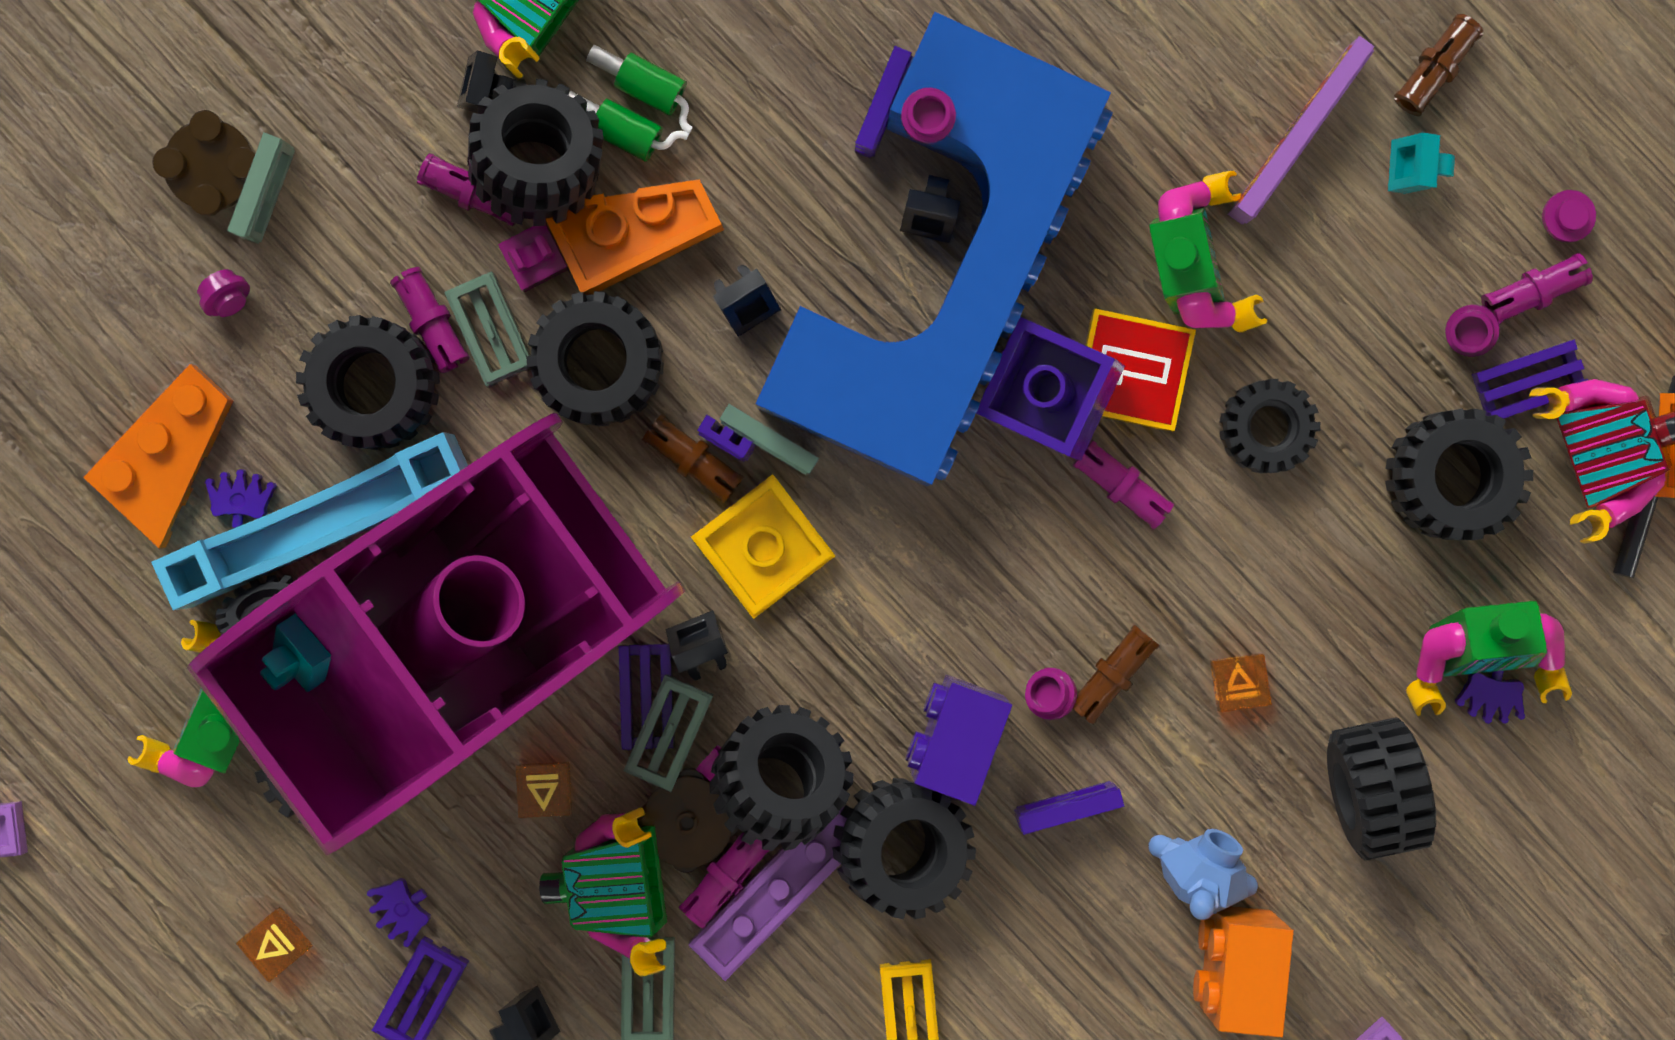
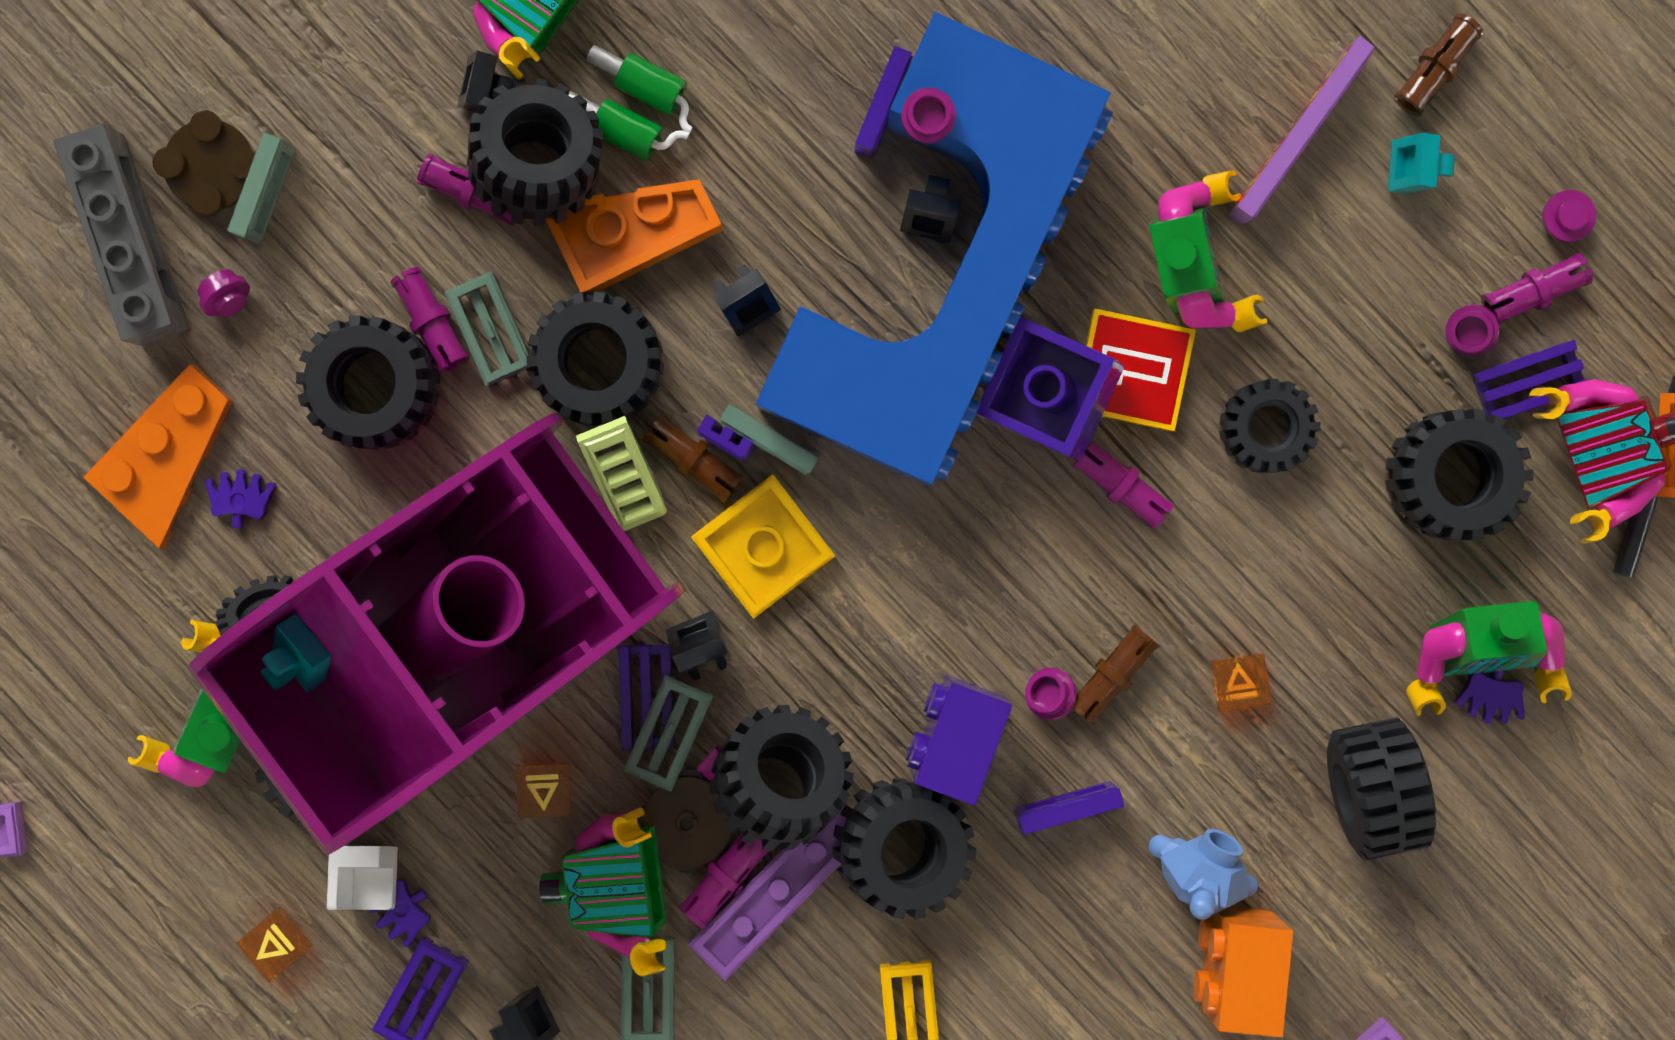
medium azure arch [151,432,468,610] -> none
magenta tile [498,222,569,293] -> none
none -> dark grey brick [53,123,191,346]
none -> white panel [327,846,398,910]
none -> yellowish green slope [576,416,667,531]

